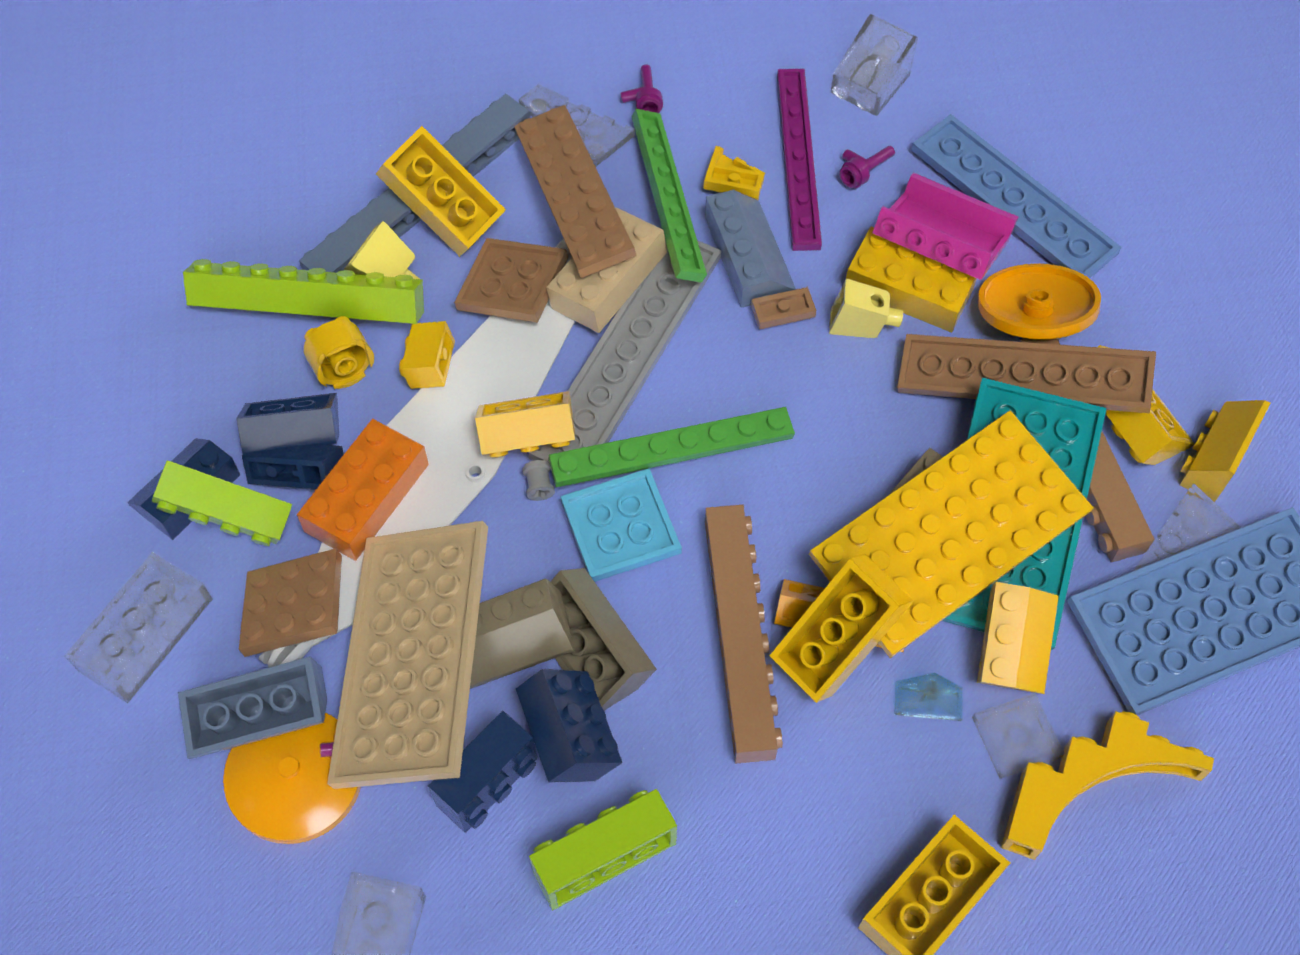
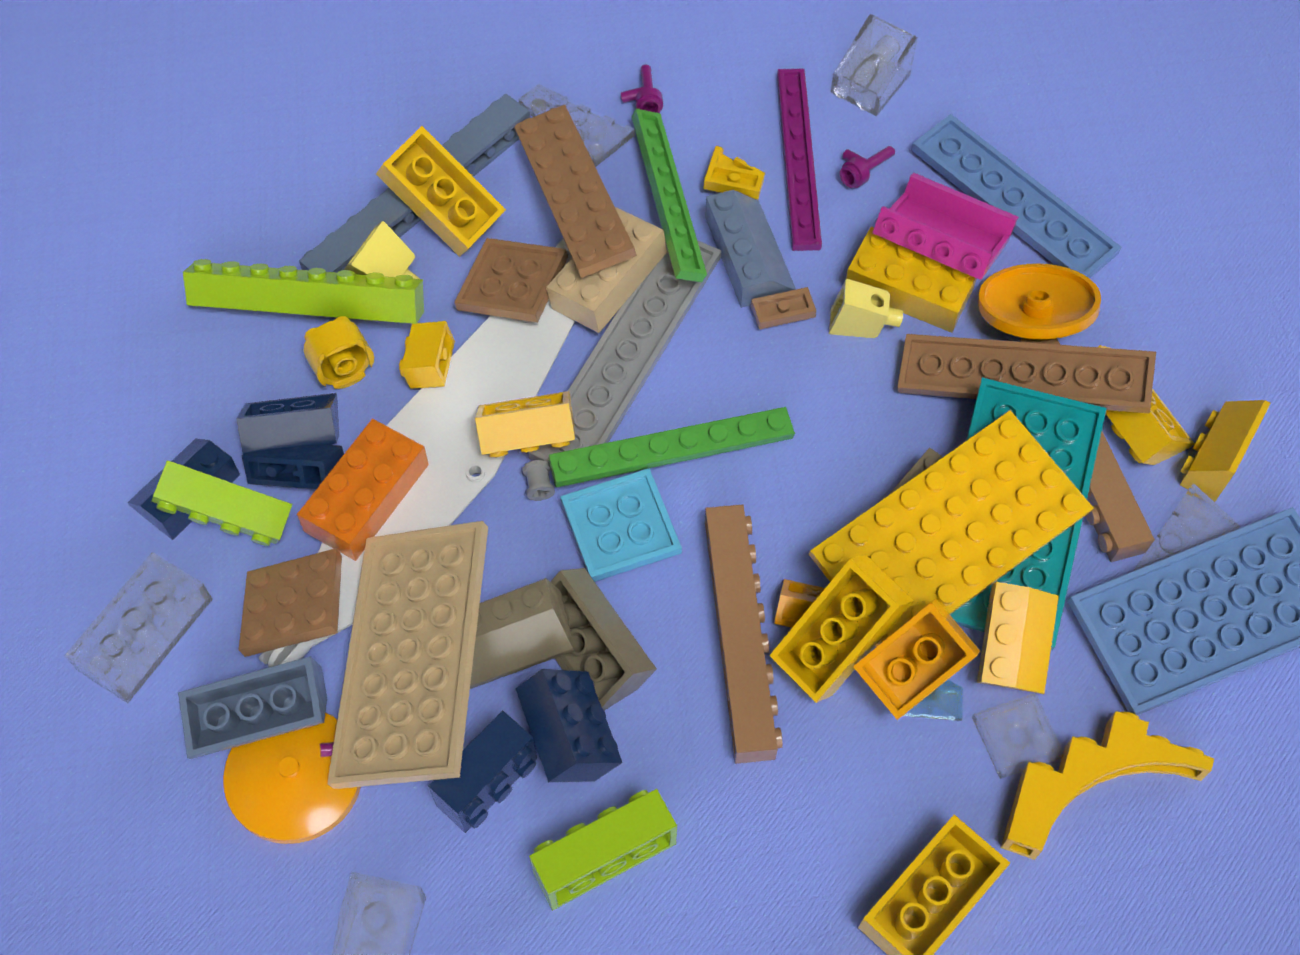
none -> light orange slope [853,599,980,720]

